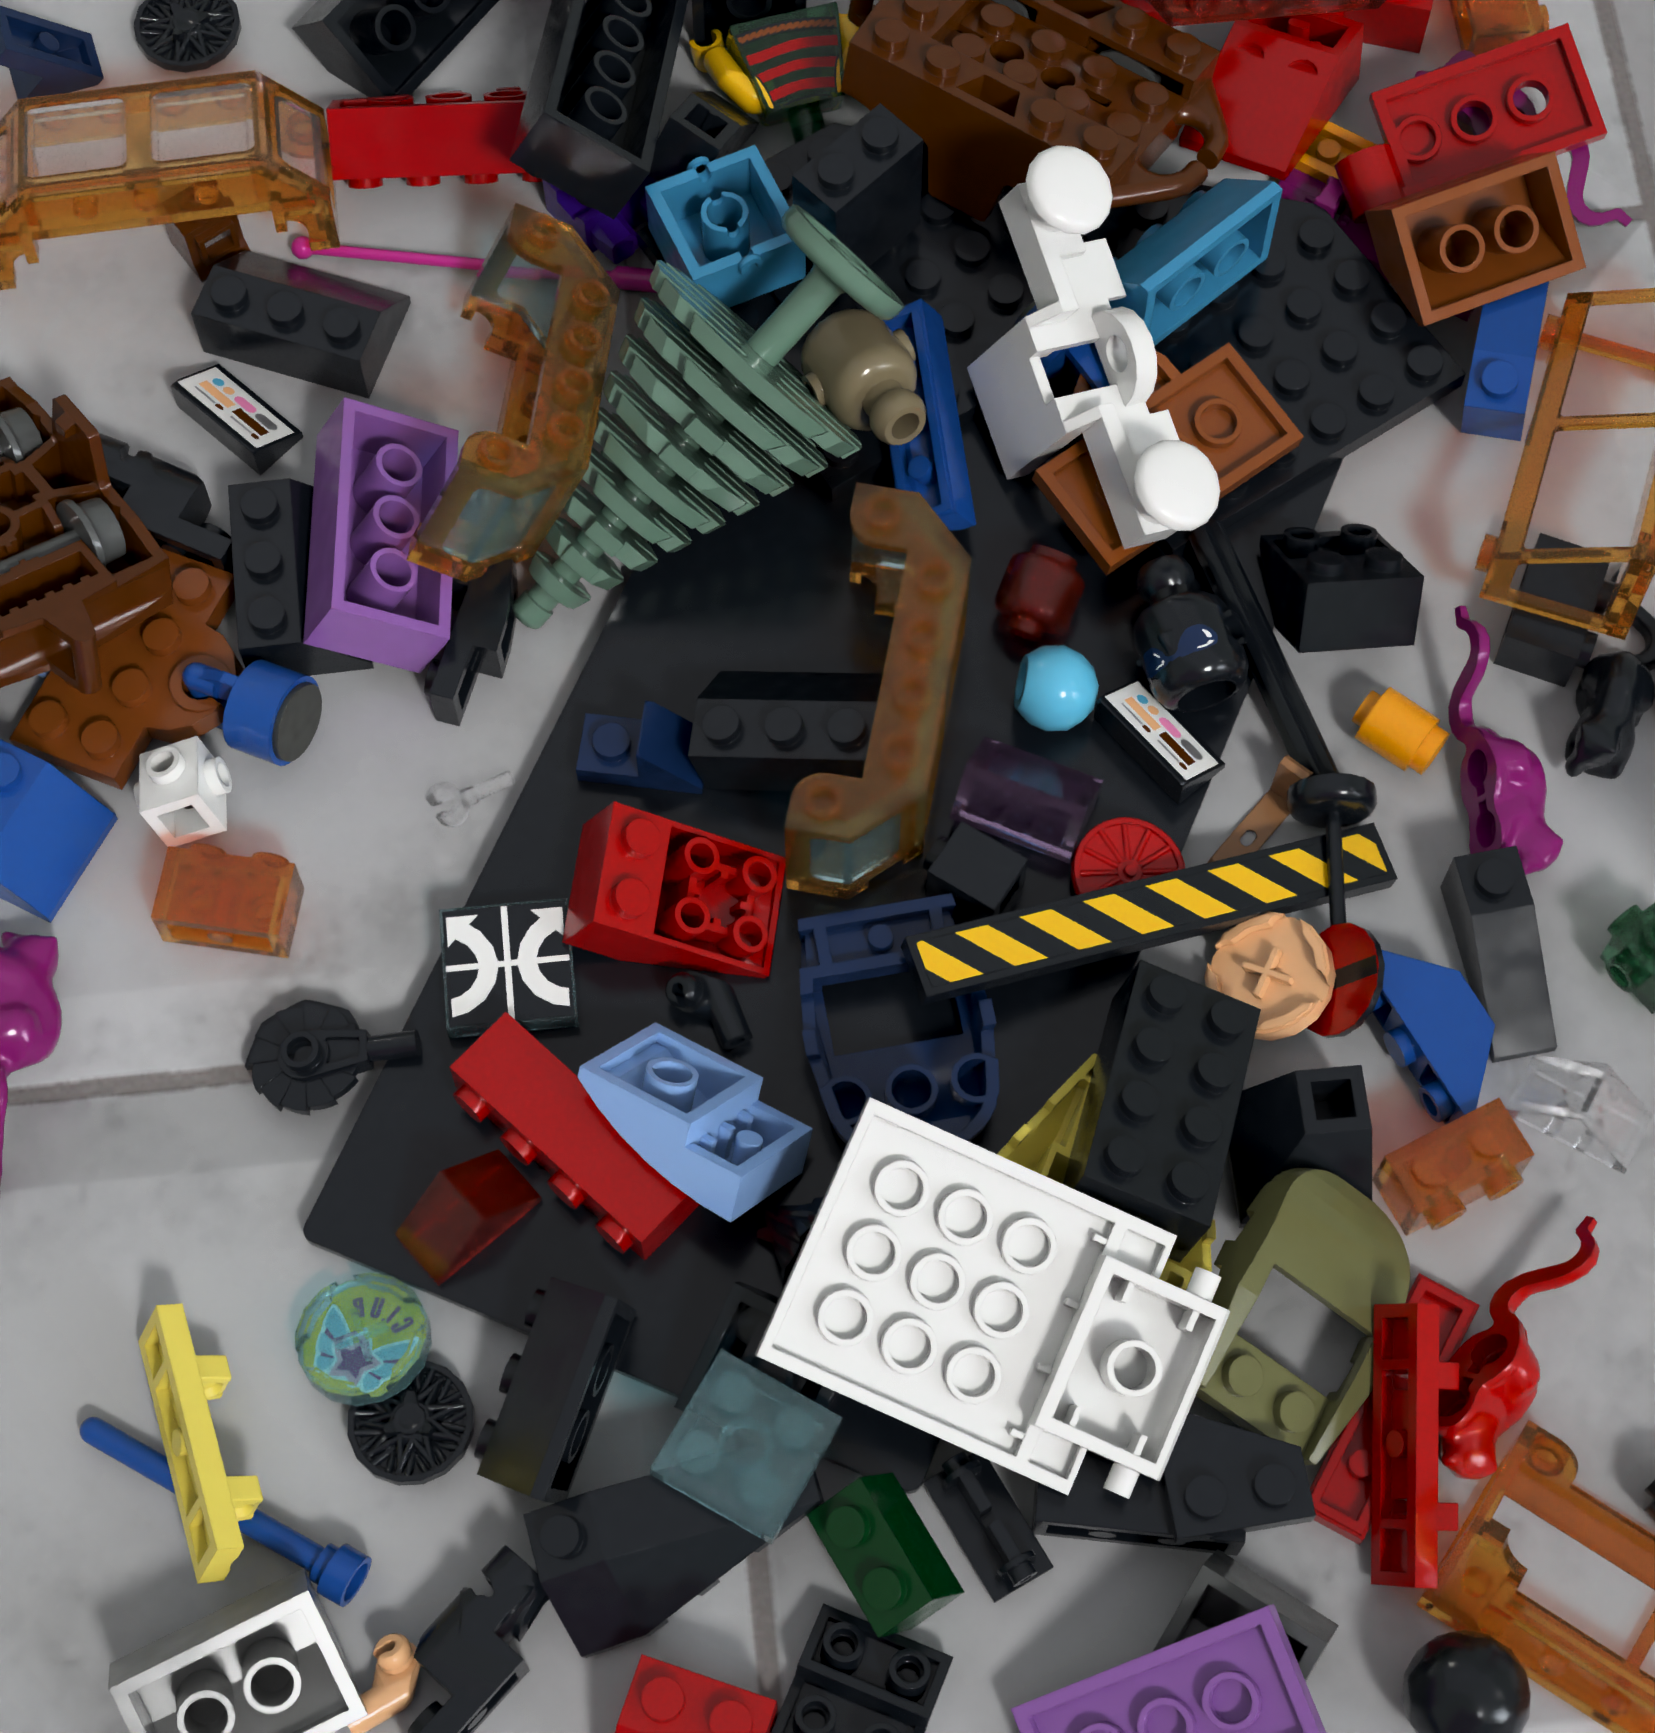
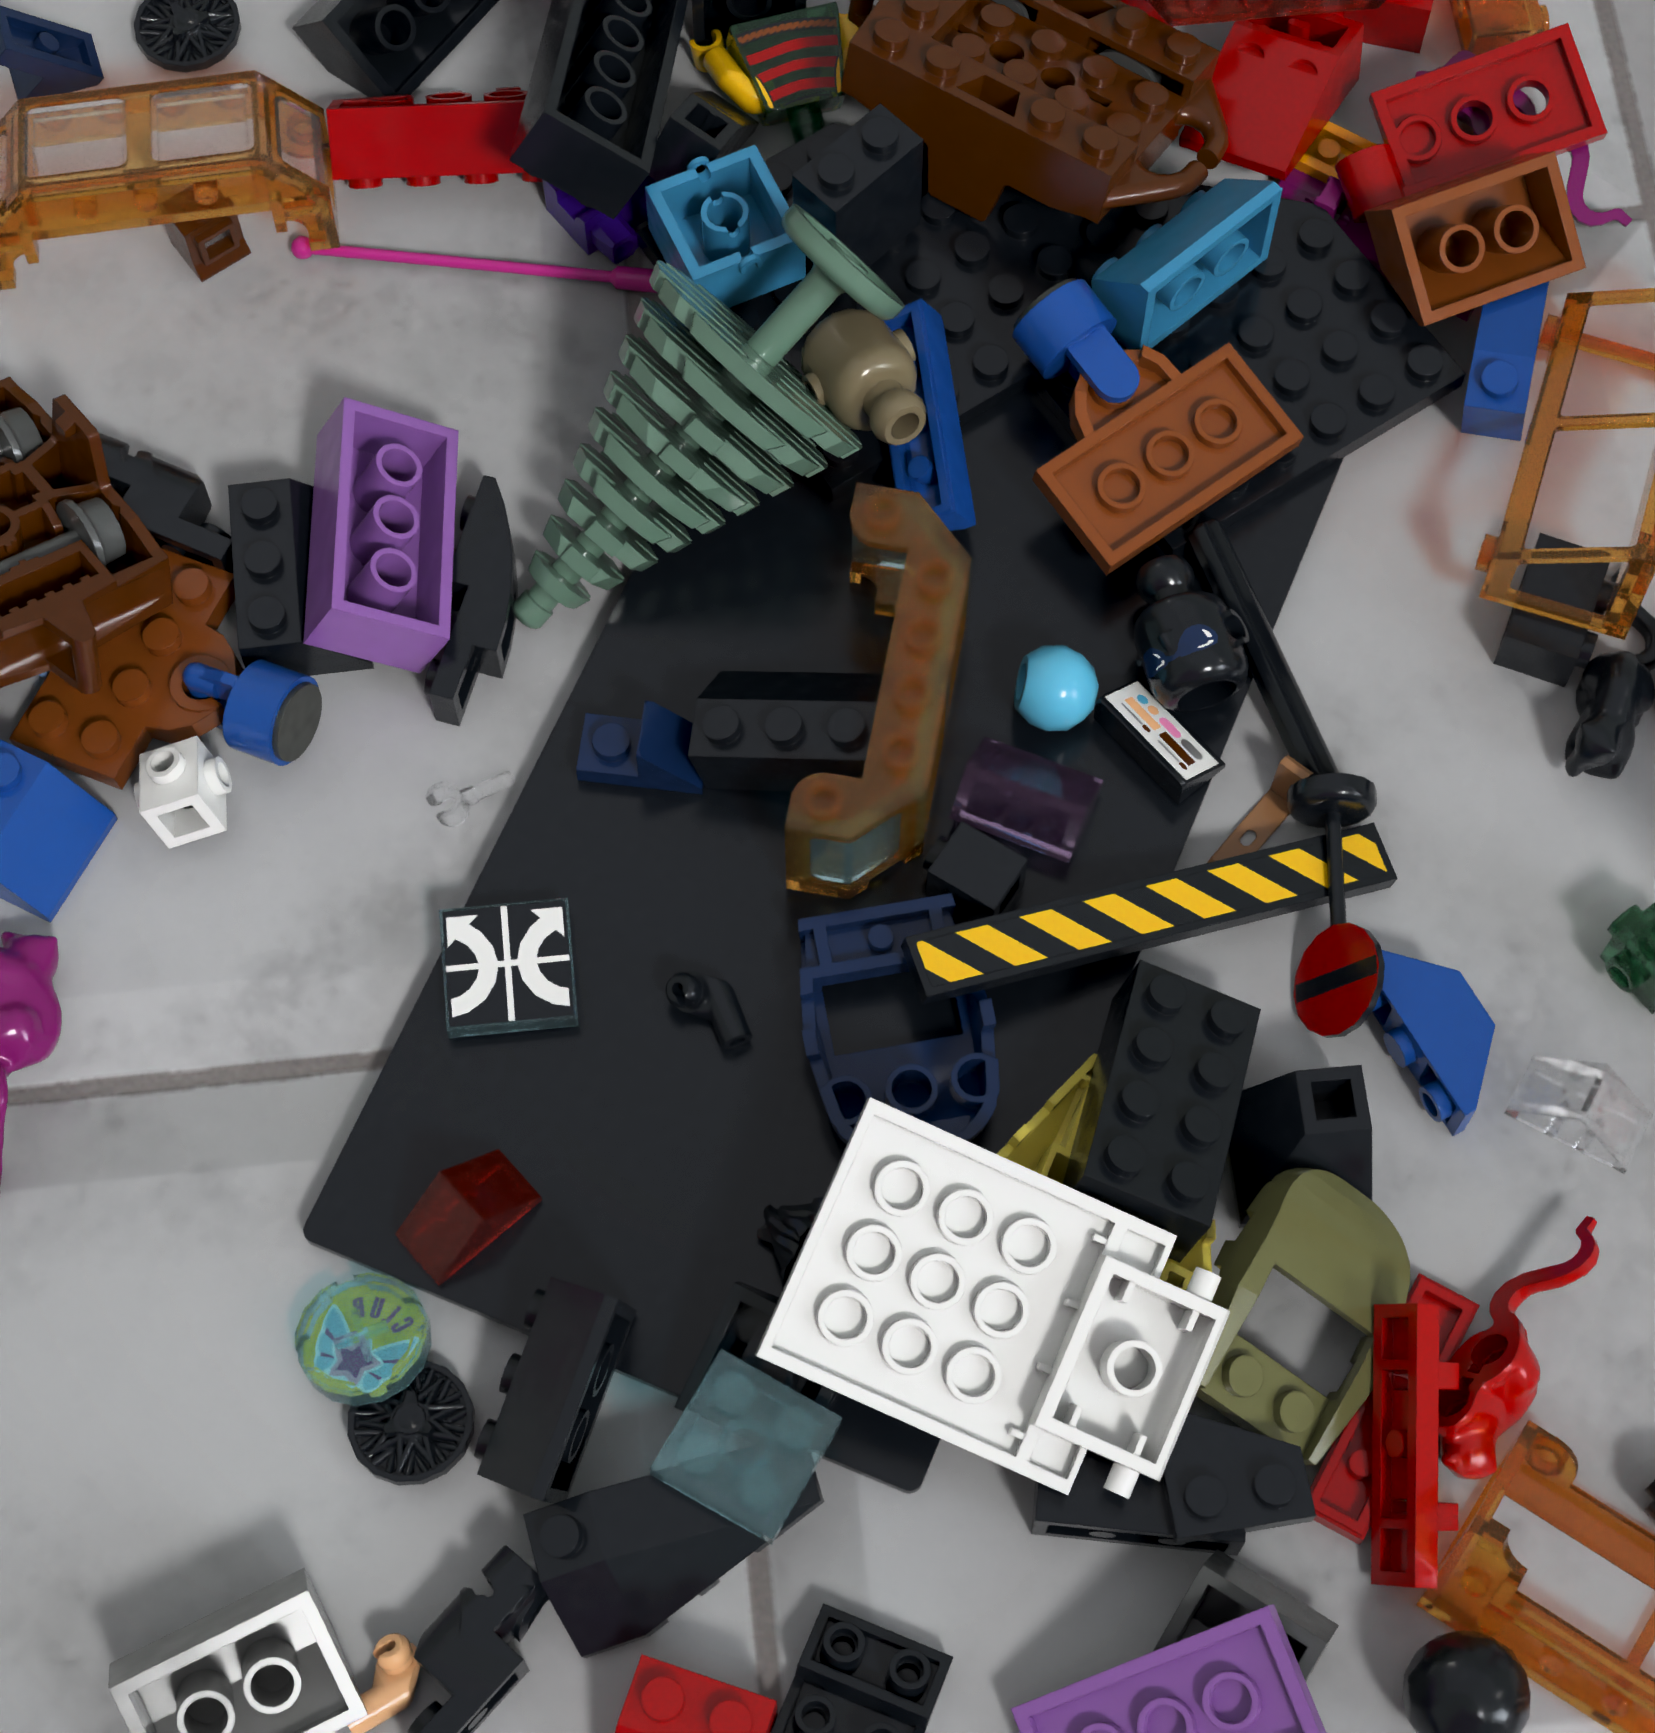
blue piece [79,1417,372,1607] -> none
light yellow hinge [138,1303,263,1584] -> none
clear orange brick [151,843,304,958] -> none
slope [170,364,303,476] -> none
black slope [191,250,411,399] -> none
black piece [245,1000,421,1115] -> none
clear orange windscreen [407,203,620,582] -> none
red brick [449,1012,700,1261] -> none
red slope [562,801,787,979] -> none
light blue slope [577,1022,813,1223] -> none
dark green brick [806,1472,964,1638] -> none
black hinge [923,1451,1054,1603] -> none
white piece [967,145,1220,549] -> none
clear red head [994,544,1085,642] -> none
red wheel [1071,817,1185,895] -> none
light nougat tile [1204,912,1336,1041] -> none
black slope [1259,524,1424,653] -> none
light orange brick [1352,686,1450,775] -> none
clear orange brick [1372,1098,1535,1236] -> none
black slope [1440,846,1557,1063] -> none
magenta animal [1448,606,1563,875] -> none

